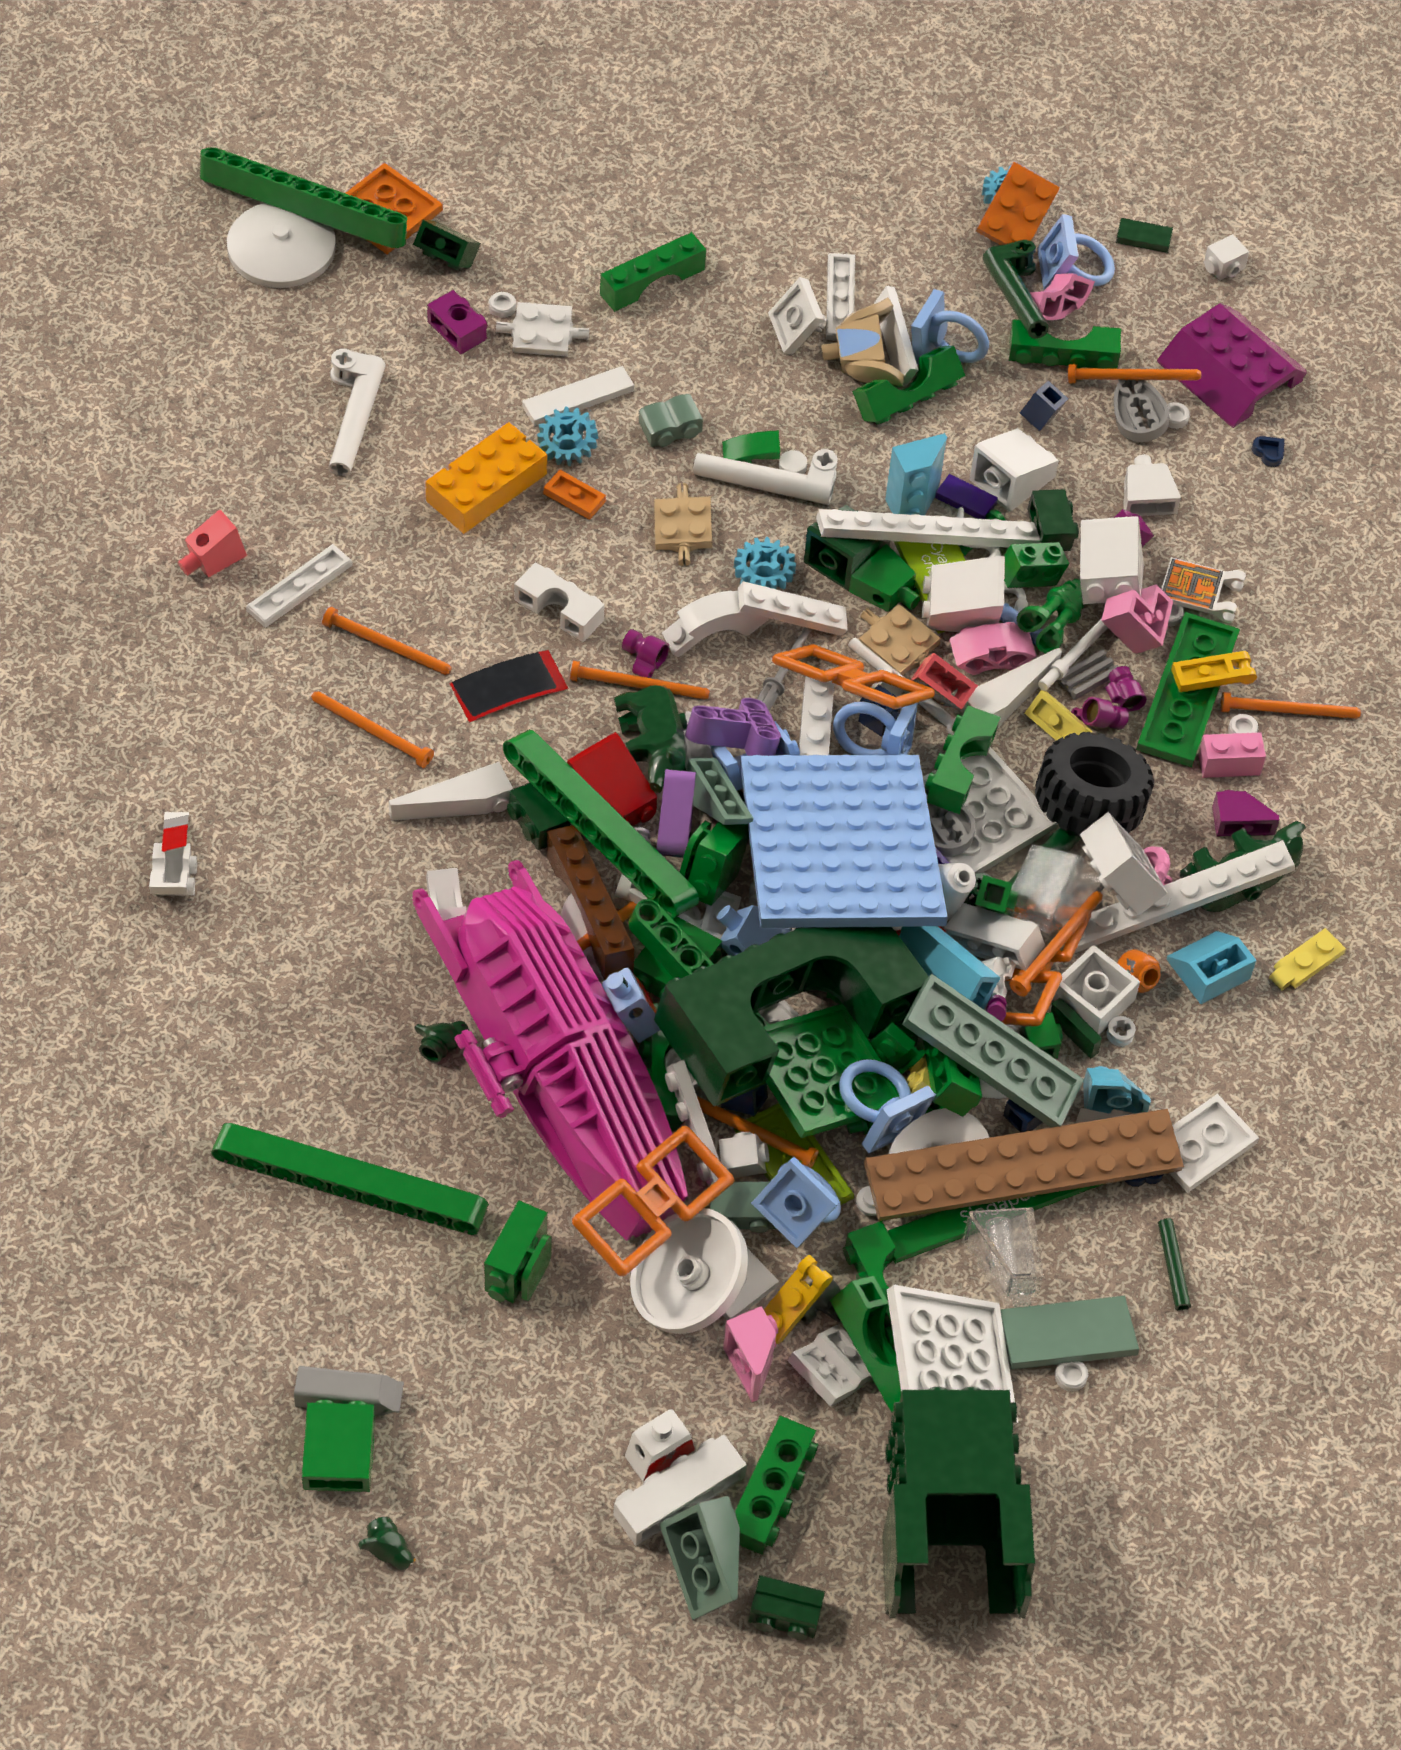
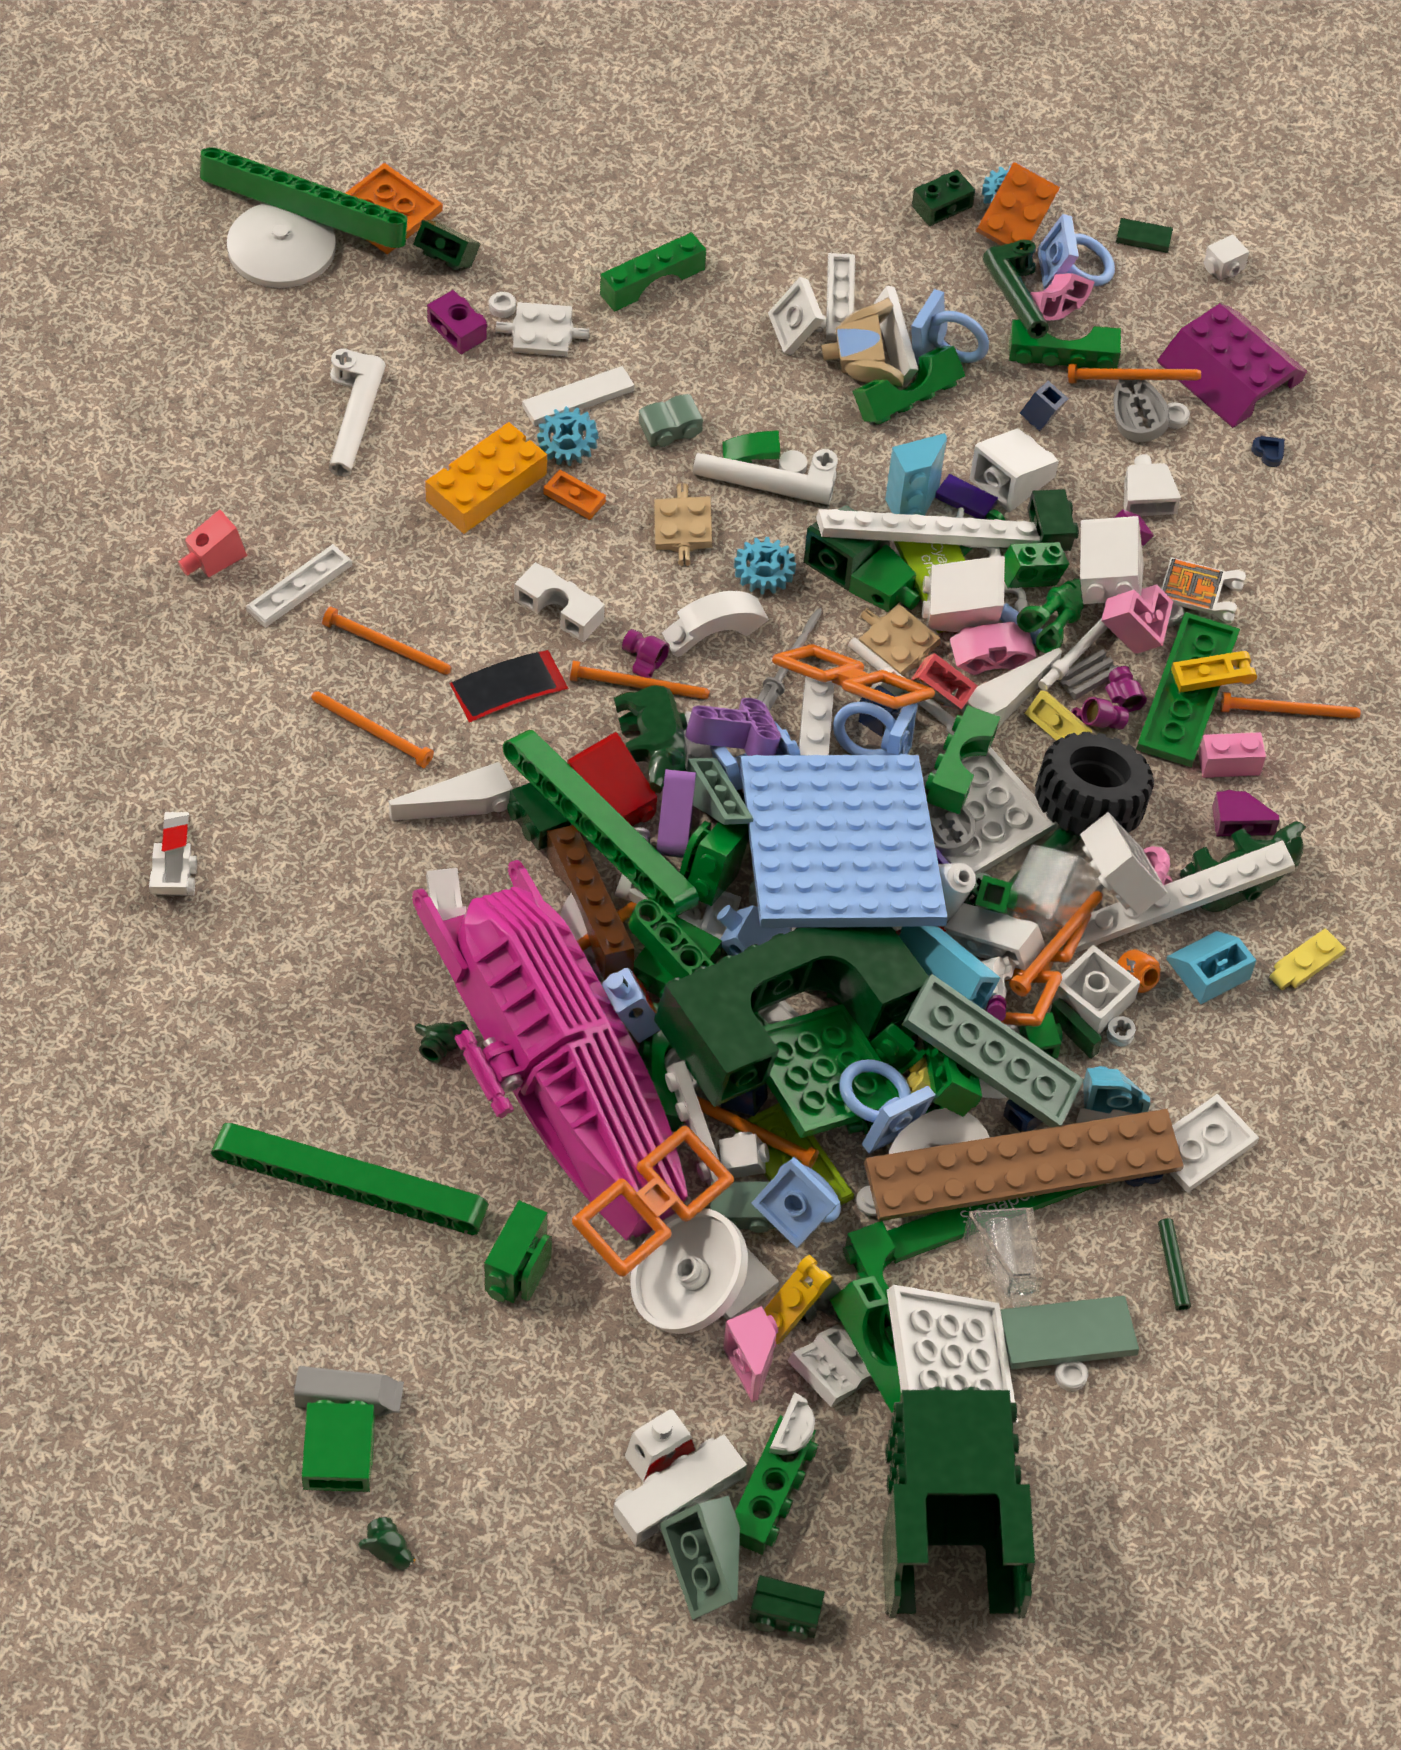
white plate [738,581,848,635] -> none
white tile [1228,714,1258,734] -> none
none -> white tile [769,1392,815,1455]
none -> dark green brick [912,169,975,227]

